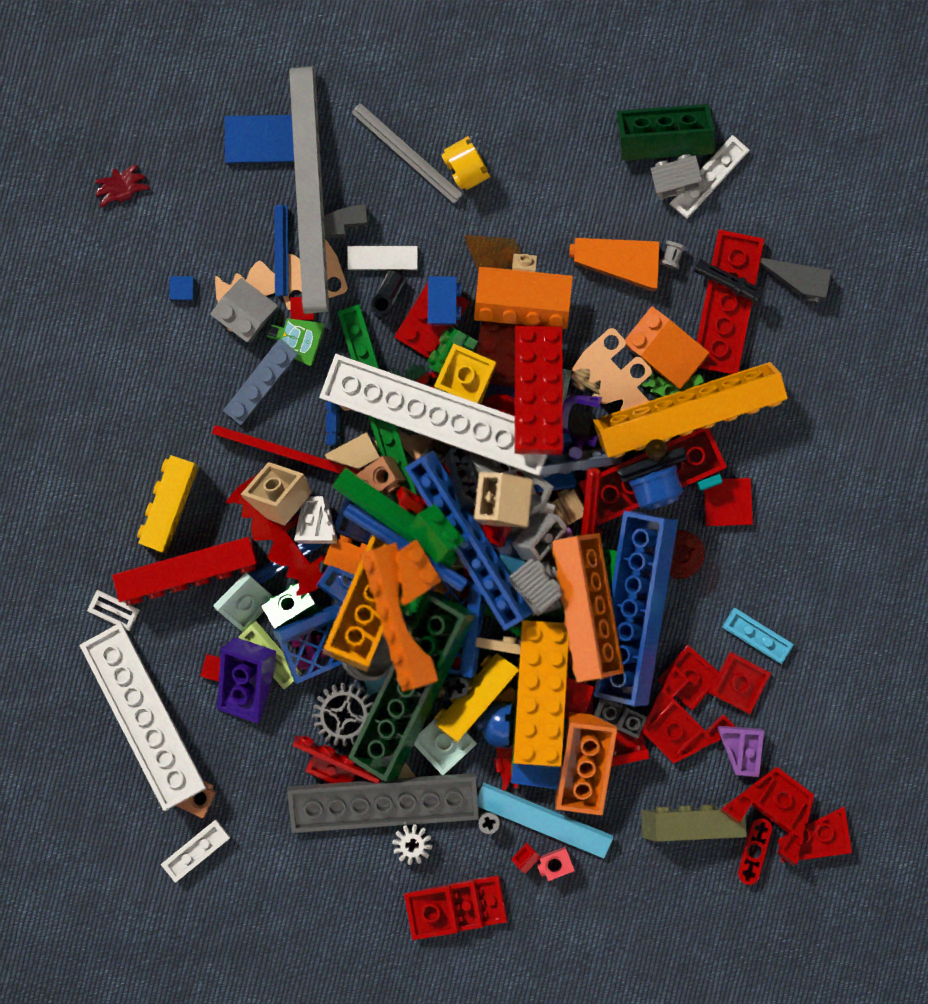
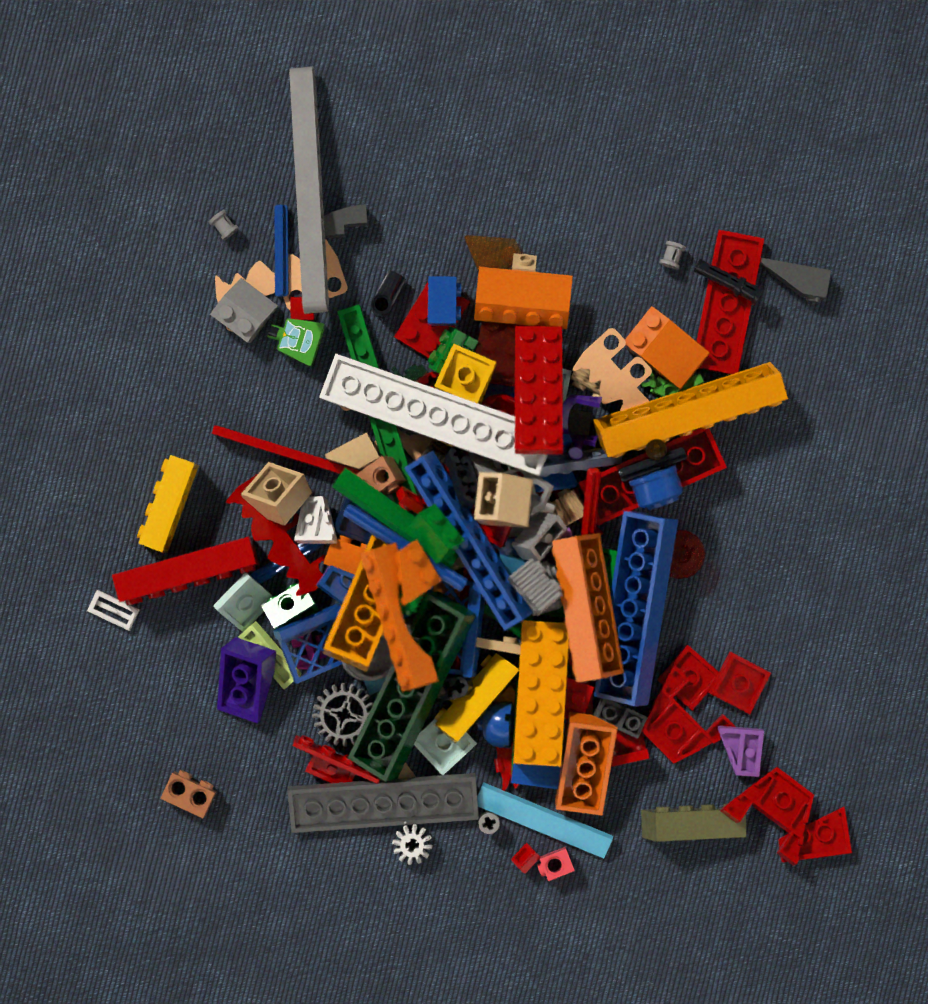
white plate [80,623,207,811] -> none
dark red piece [94,165,150,208] -> none
white plate [161,820,231,883] -> none
blue tile [169,276,194,301] -> none
red tile [200,654,220,682] -> none
sand blue plate [223,339,299,425] -> none
blue tile [224,115,294,164] -> none
blue axle [326,401,340,446] -> none
white tile [348,246,418,270] -> none
light grey axle [352,104,462,203] -> none
red slope [404,875,508,940] -> none
yellow brick [441,136,491,191] -> none
orange slope [569,238,659,291] -> none
dark green slope [616,104,715,161] -> none
light grey brick [650,154,704,200] -> none
white tile [670,135,750,220] -> none
teal tile [696,474,722,491] -> none
red tile [704,478,753,526] -> none
medium azure tile [722,607,794,664] -> none
red beam [737,817,772,885] -> none
none -> light grey bush [208,209,239,240]

